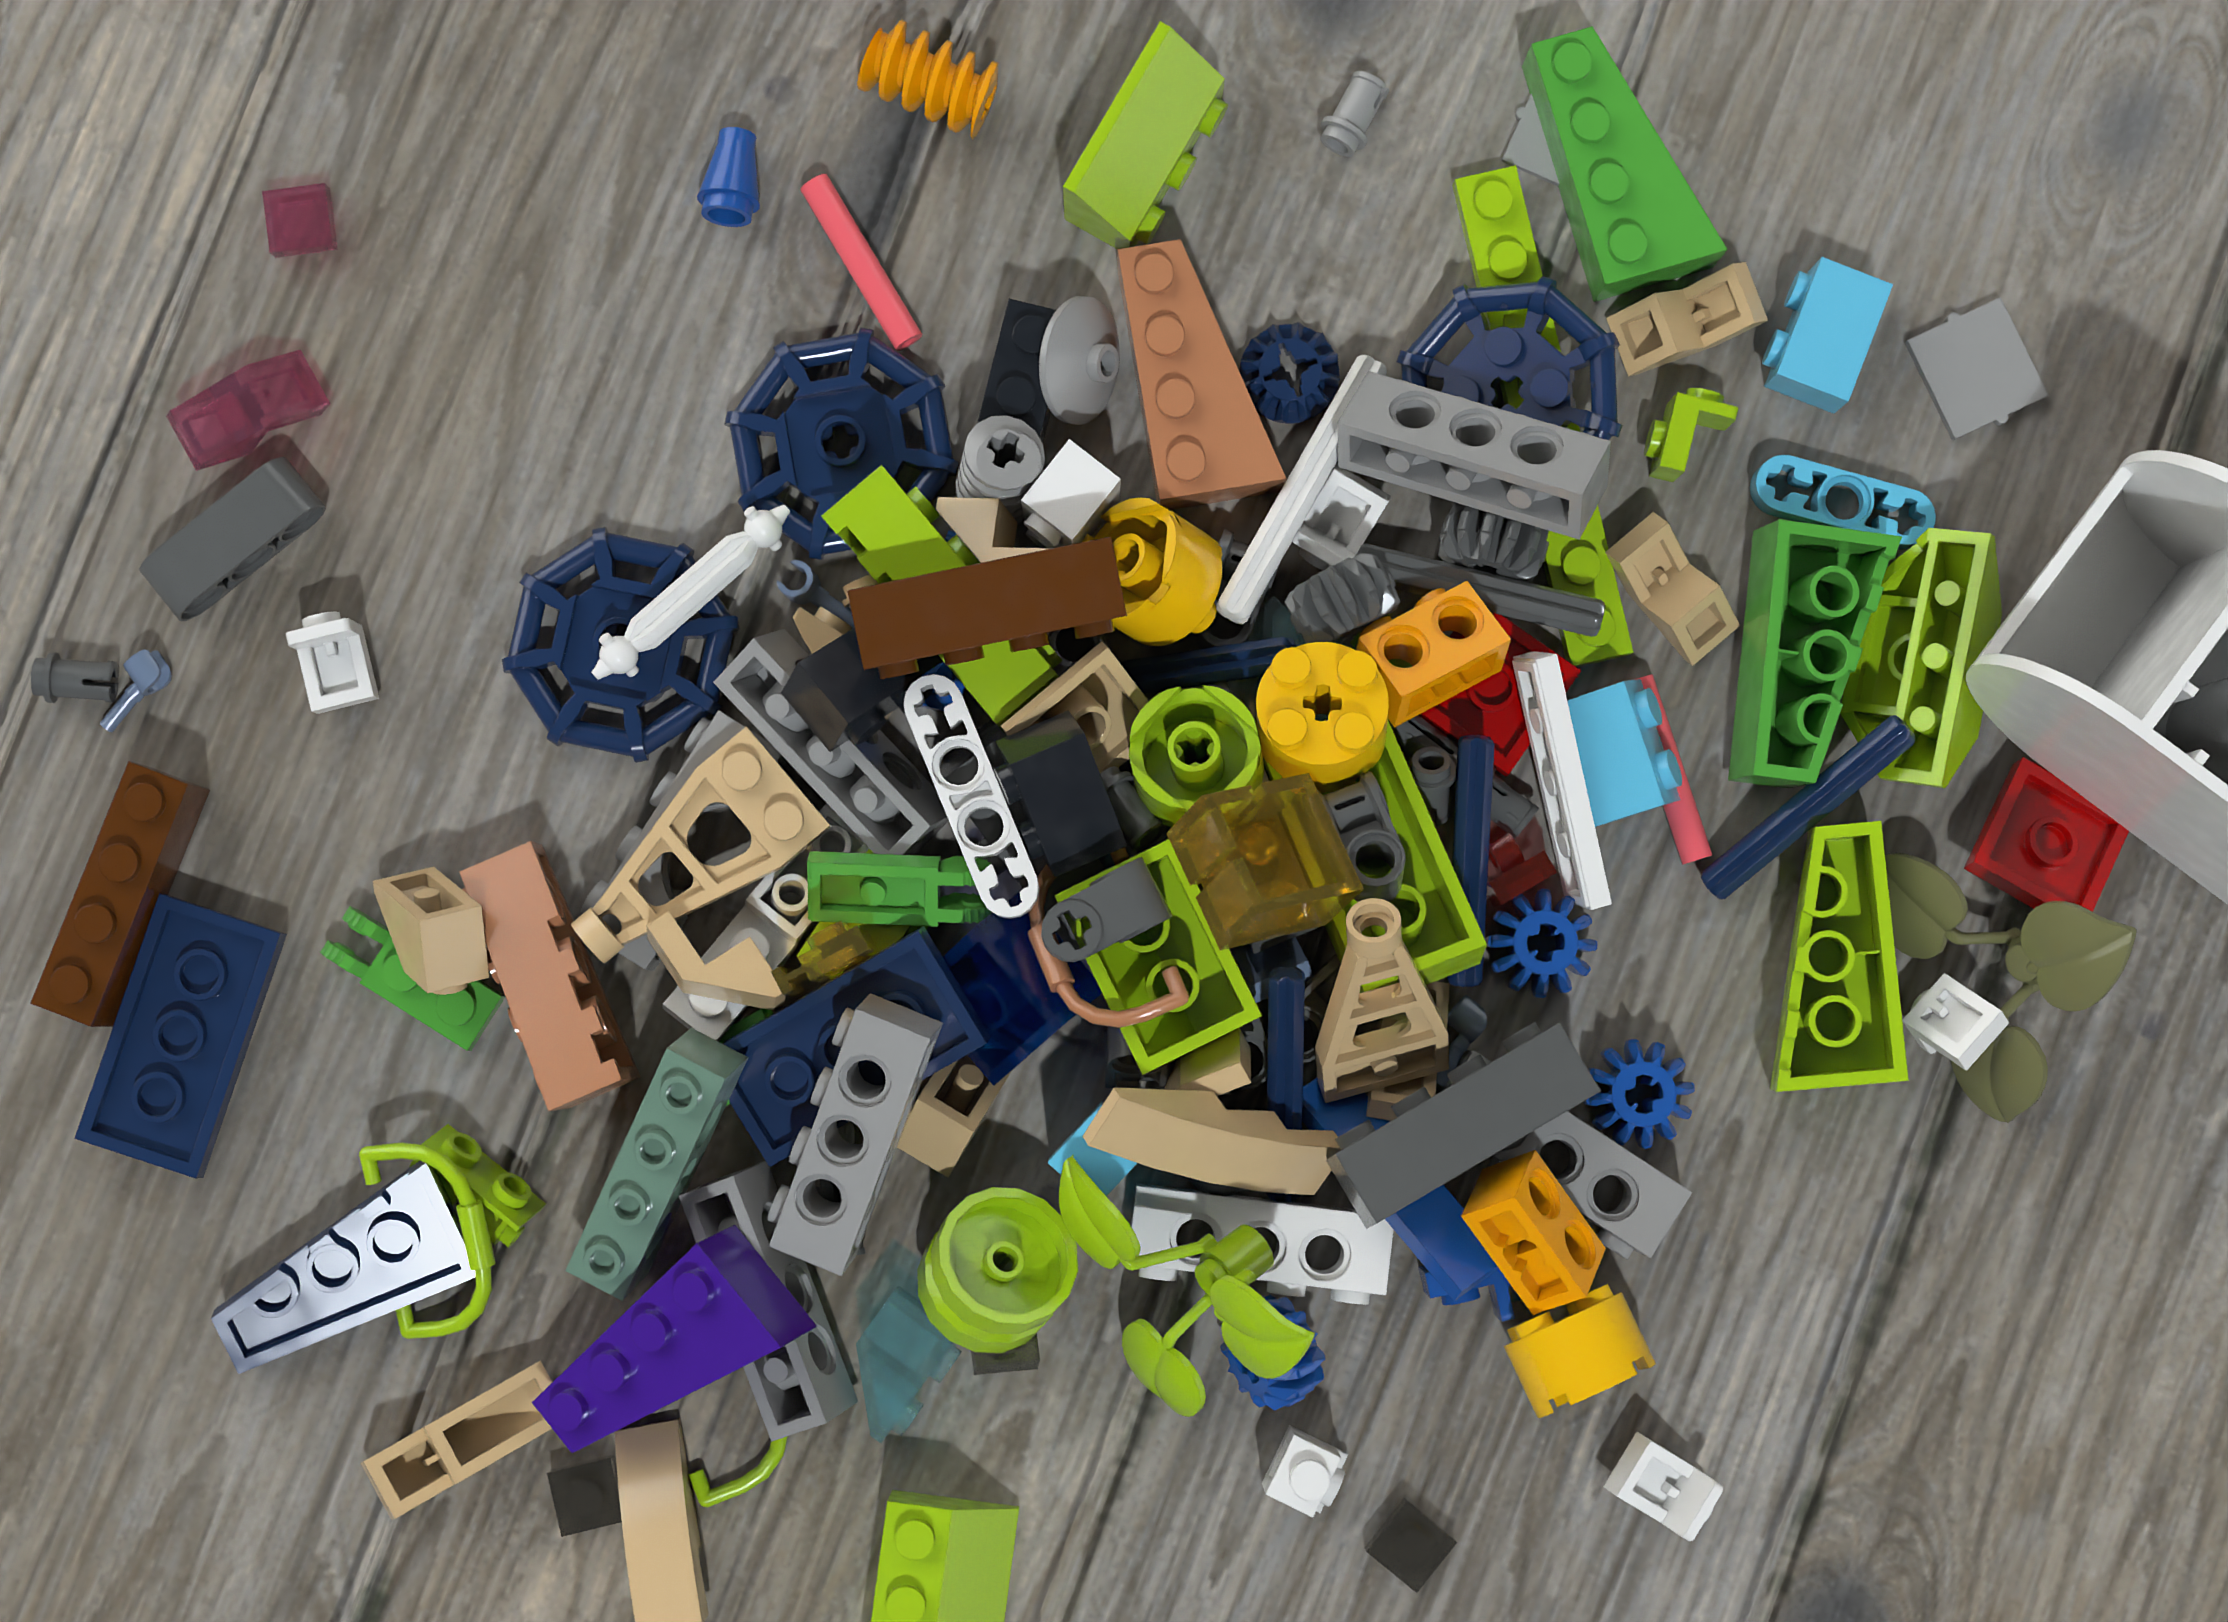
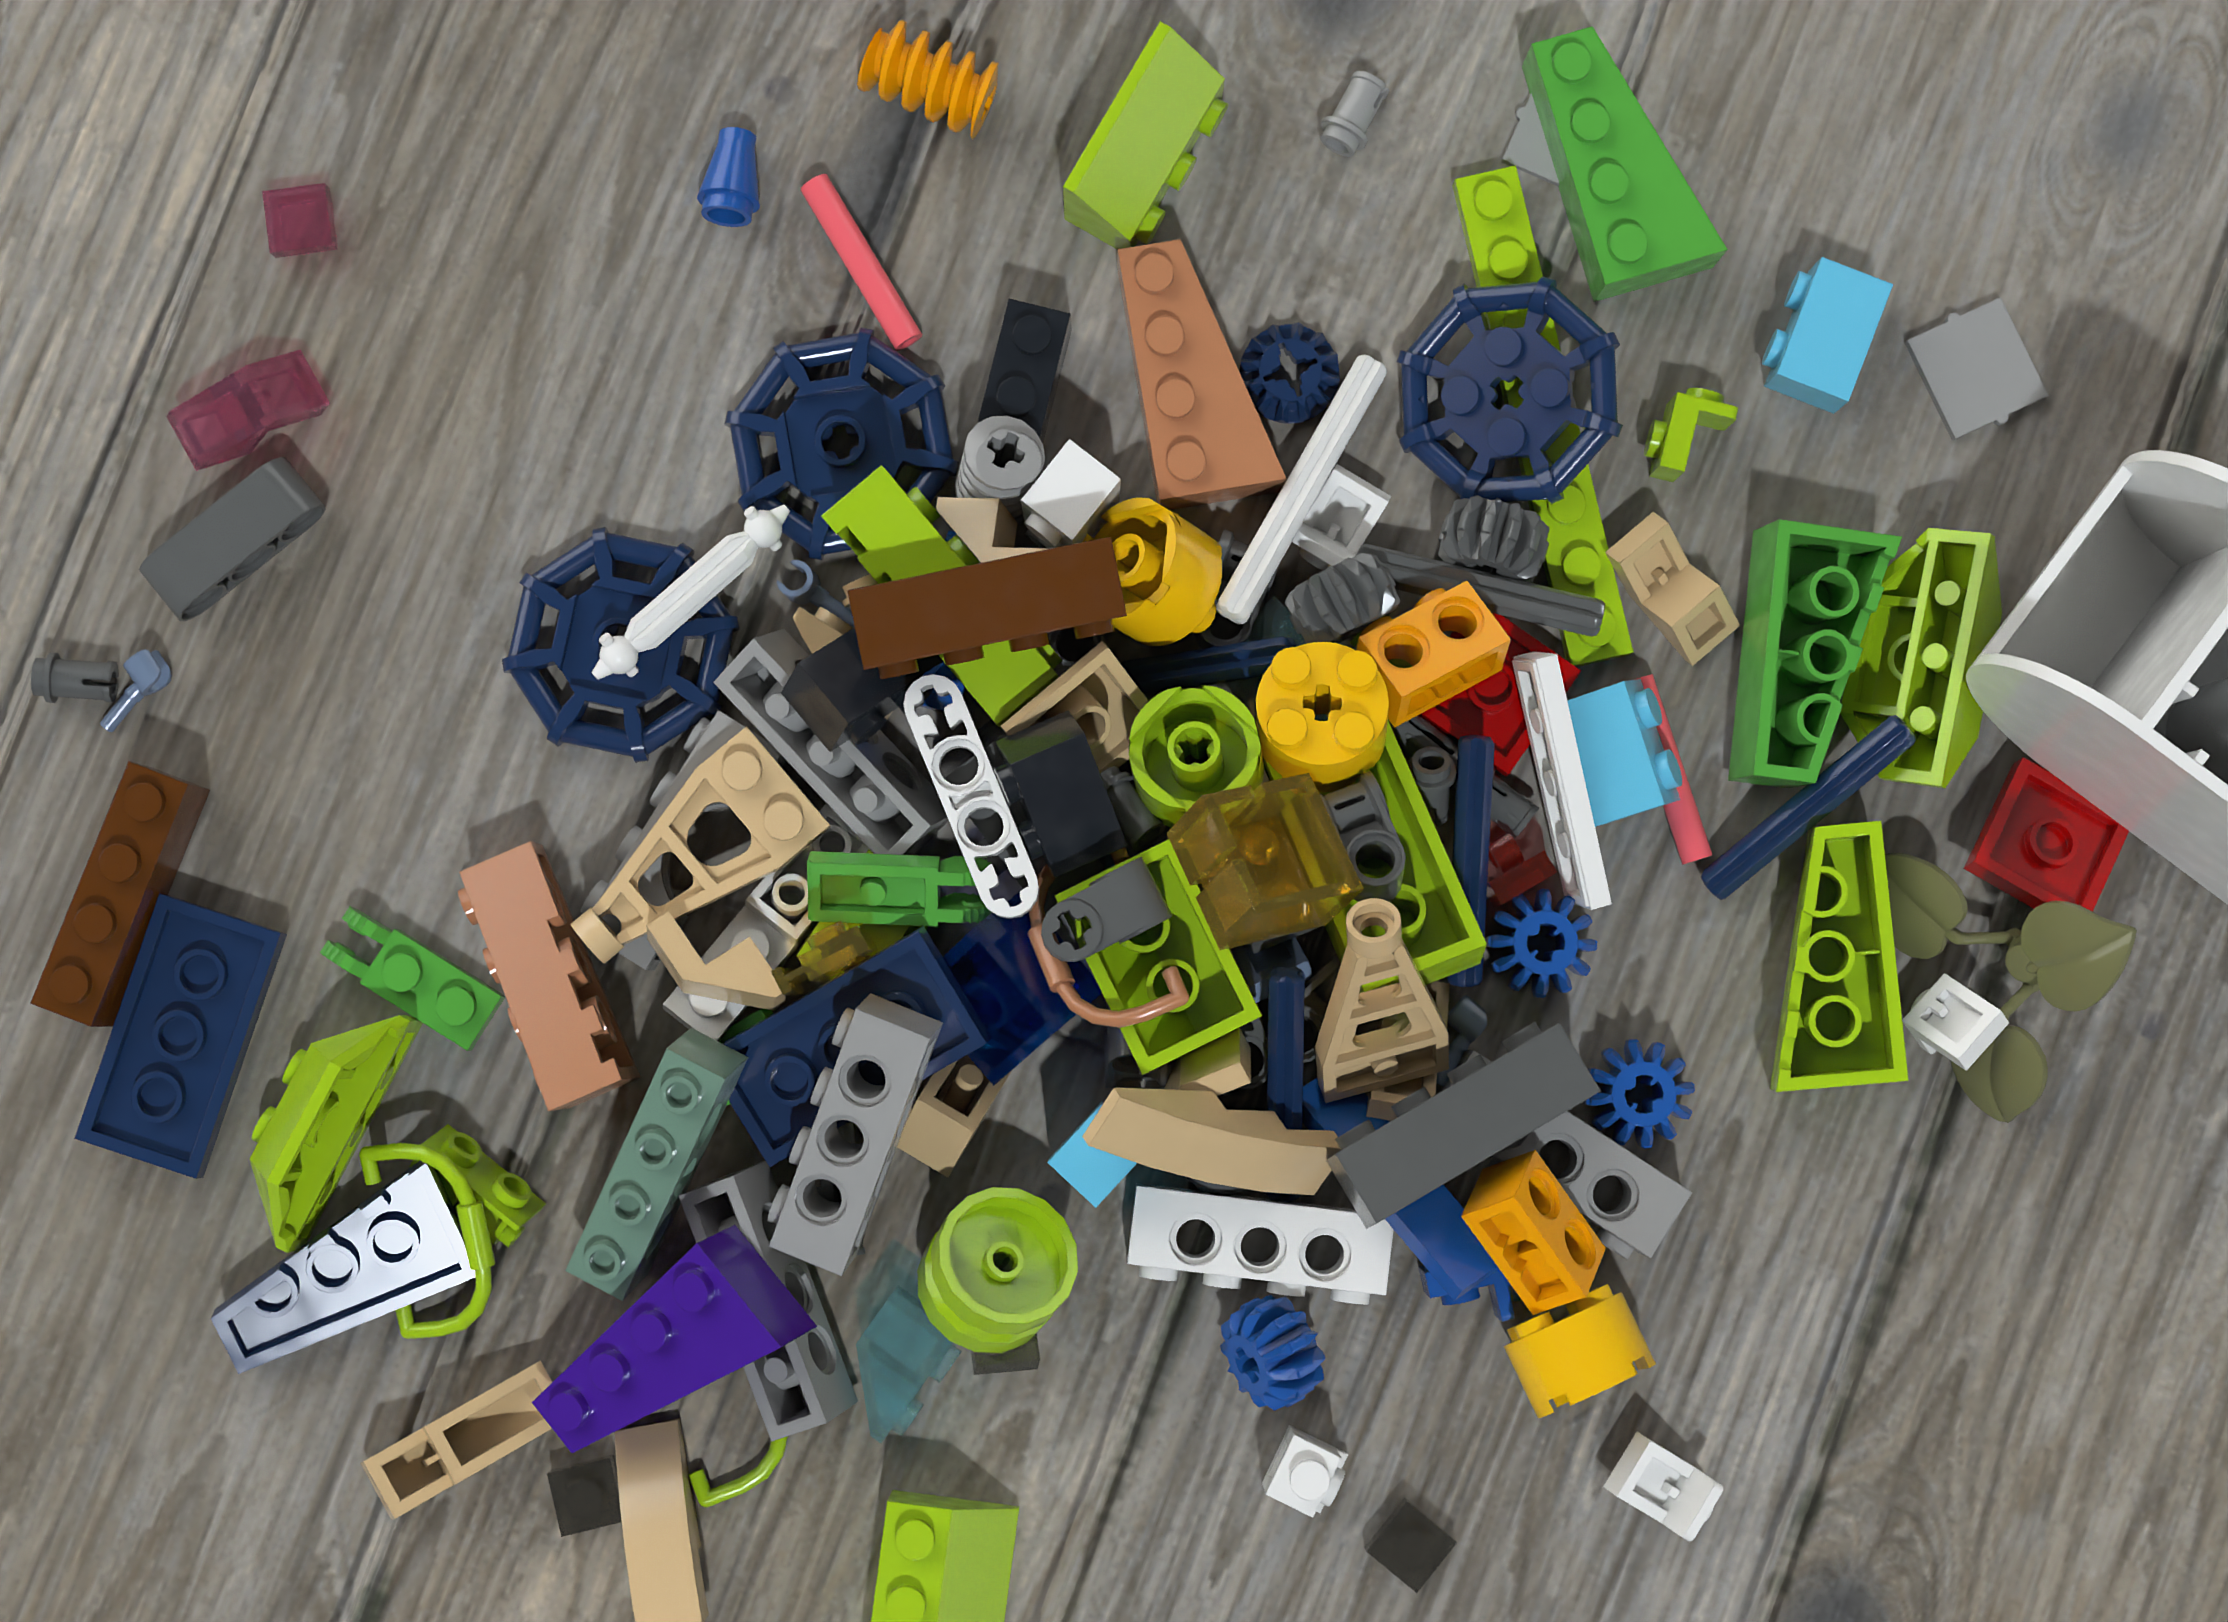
white bracket [286,611,379,714] -> none
tan slope [373,867,489,995] -> none
light grey dish [1039,296,1120,425] -> none
lime plant [1059,1155,1315,1417] -> none
light grey brick [1337,371,1611,539] -> none
tan slope [1606,262,1768,376] -> none
medium azure beam [1750,455,1936,550] -> none
none -> lime wedge [249,1015,423,1253]

